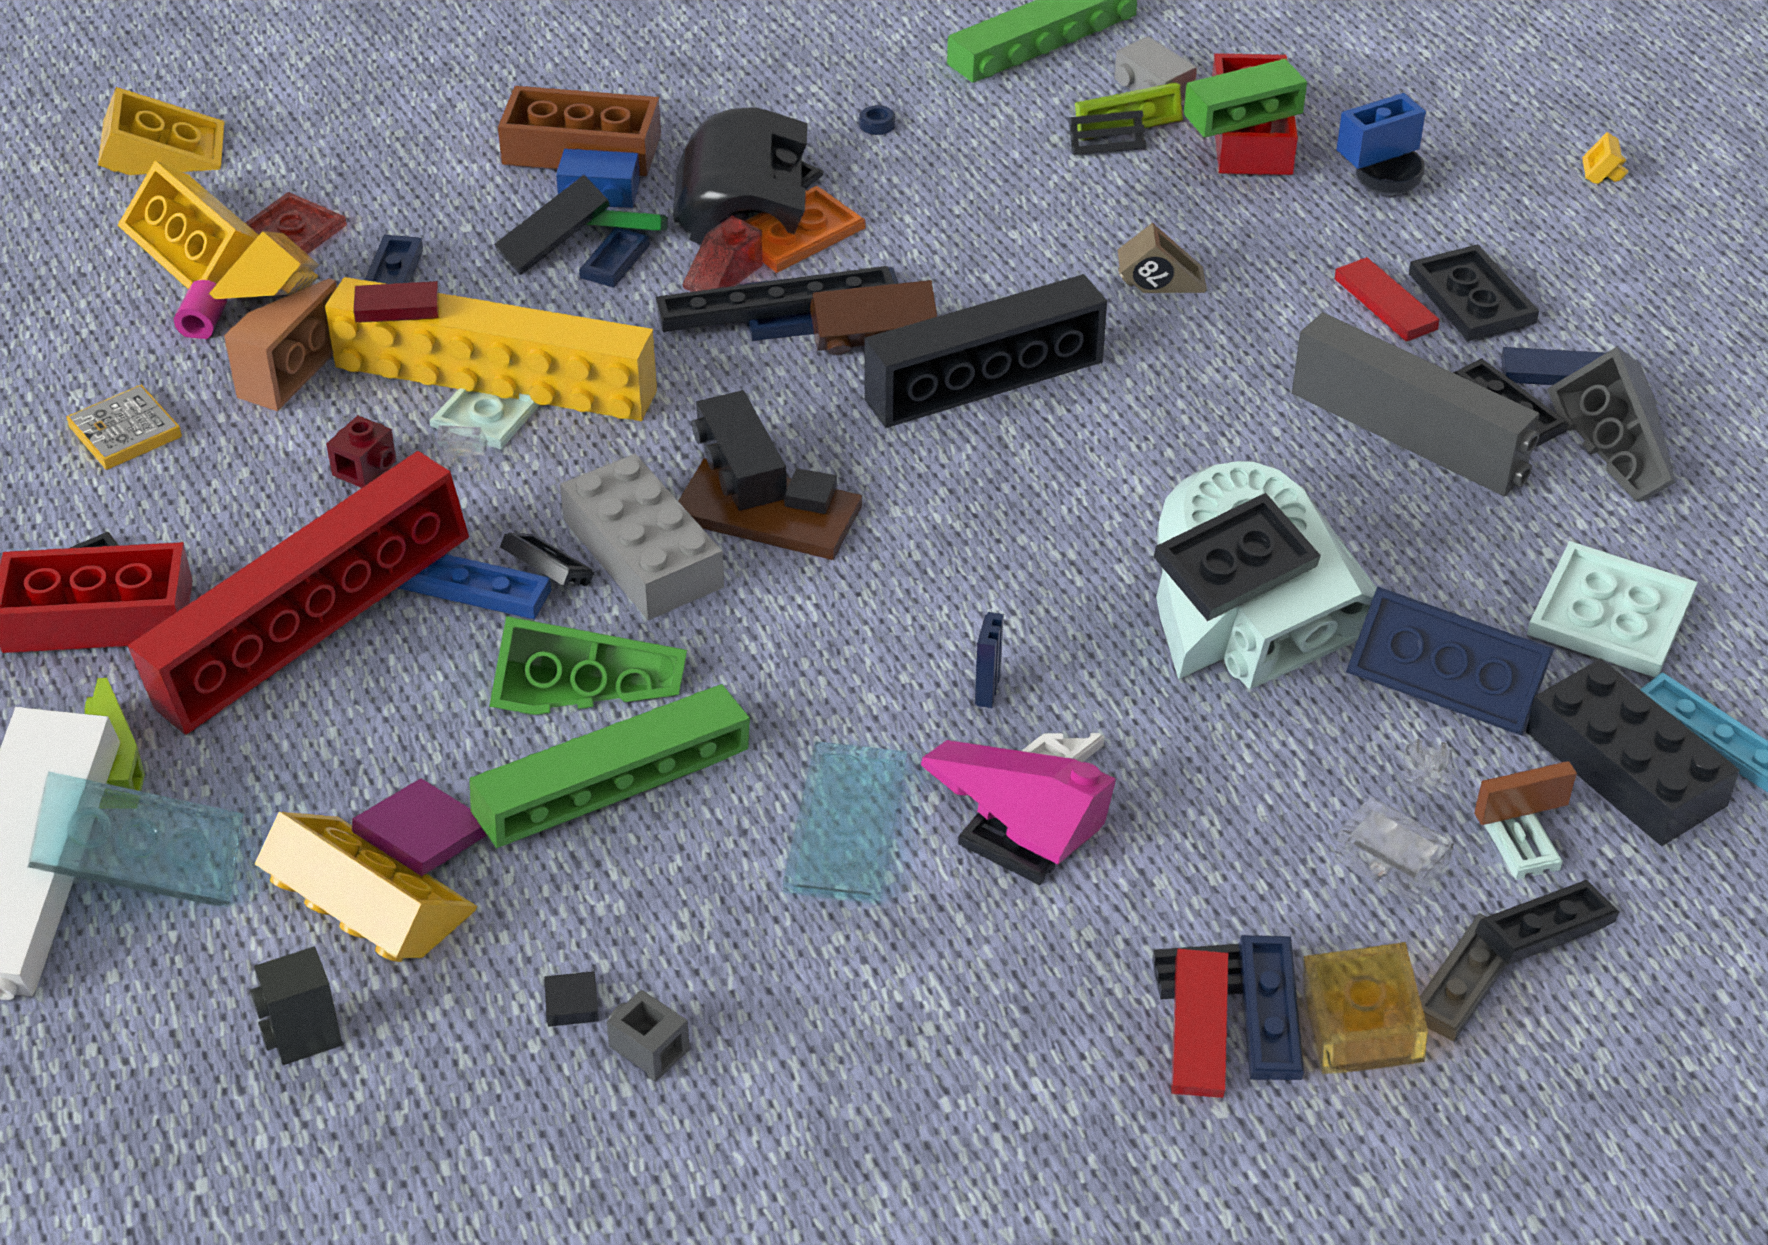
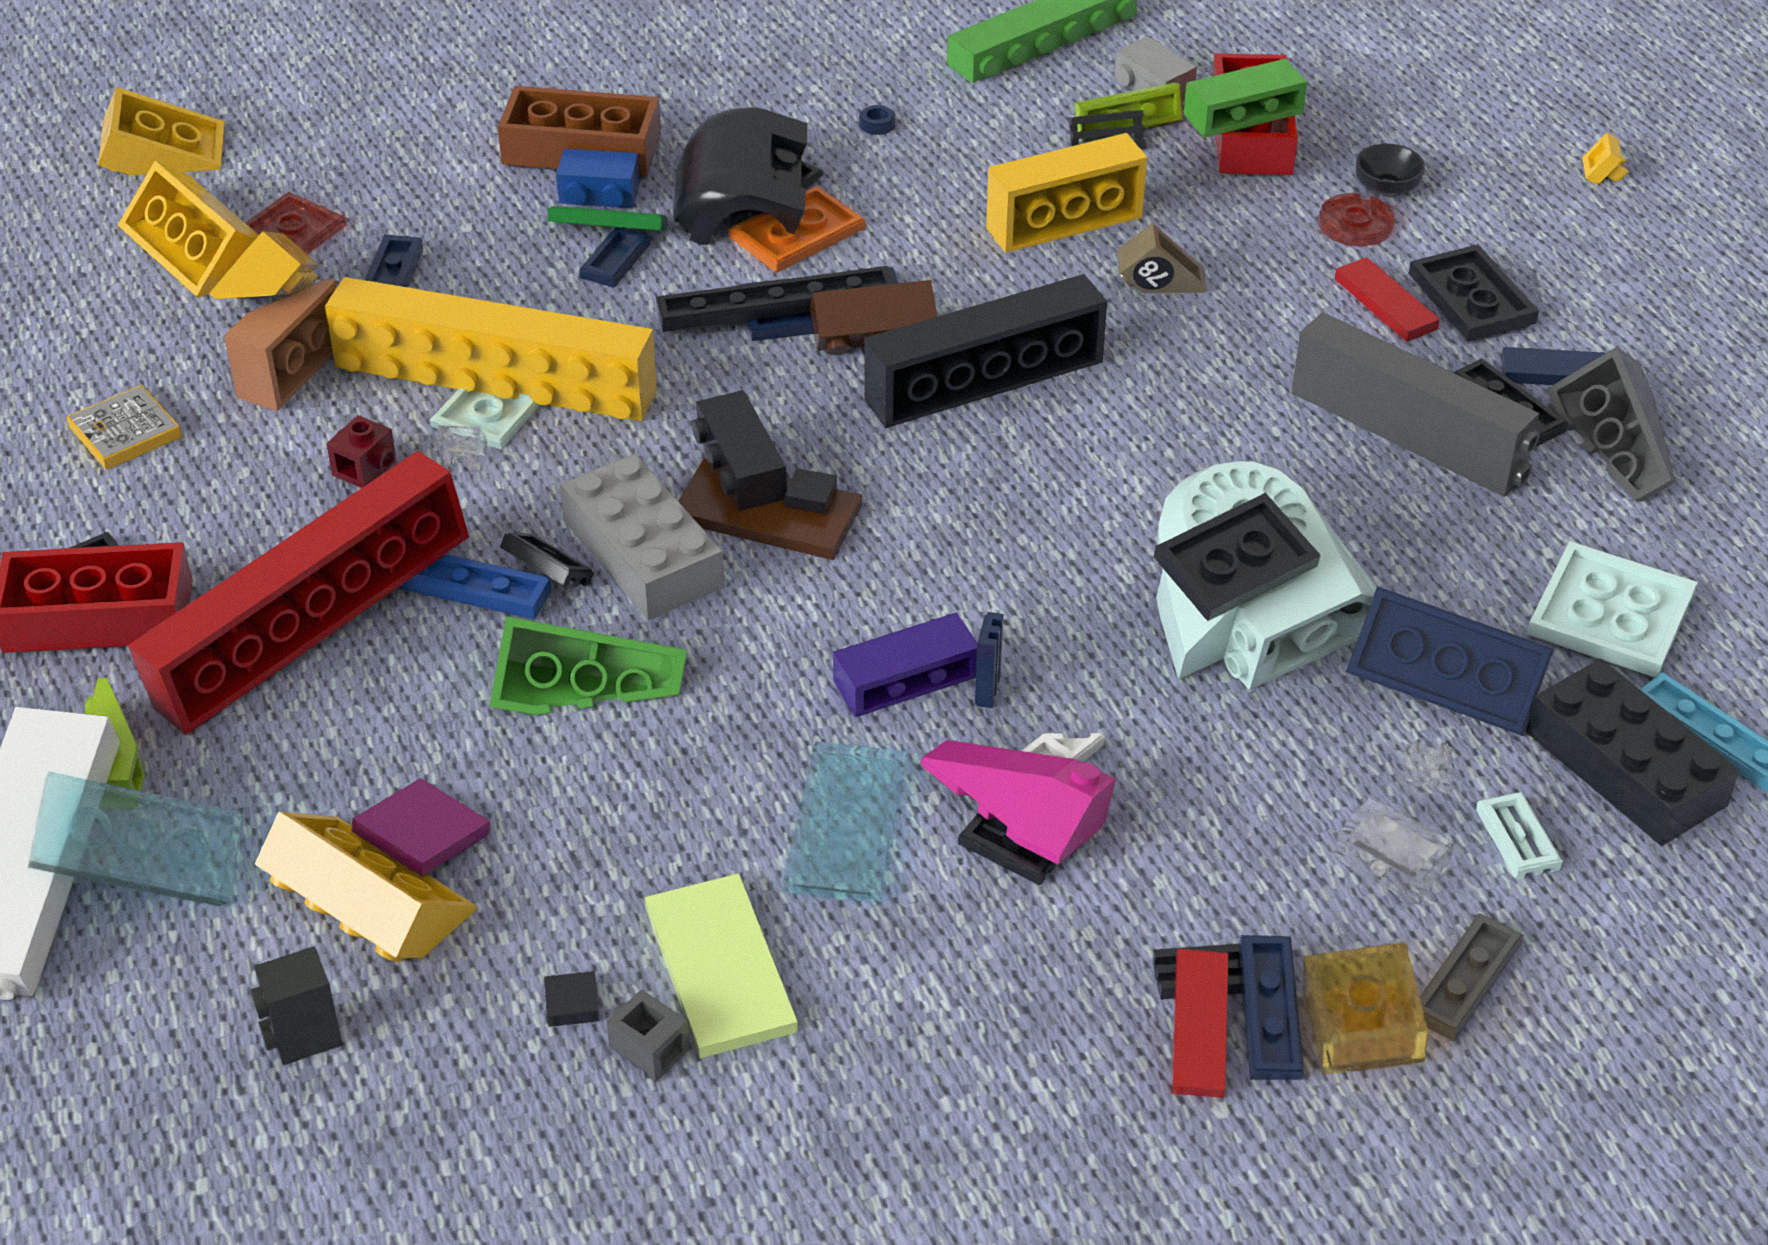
dark pink brick [174,280,227,339] -> none
dark red tile [353,281,439,323] -> none
bright green brick [469,684,750,849] -> none
black tile [494,175,610,275] -> none
clear red slope [683,216,763,292] -> none
blue brick [1336,93,1426,169] -> none
dark orange tile [1474,761,1577,826] -> none
black tile [1475,880,1619,965] -> none
none -> yellowish green tile [645,873,798,1058]
none -> dark purple brick [833,612,977,717]
none -> yellow brick [986,133,1147,253]
none -> clear red tile [1318,193,1395,247]

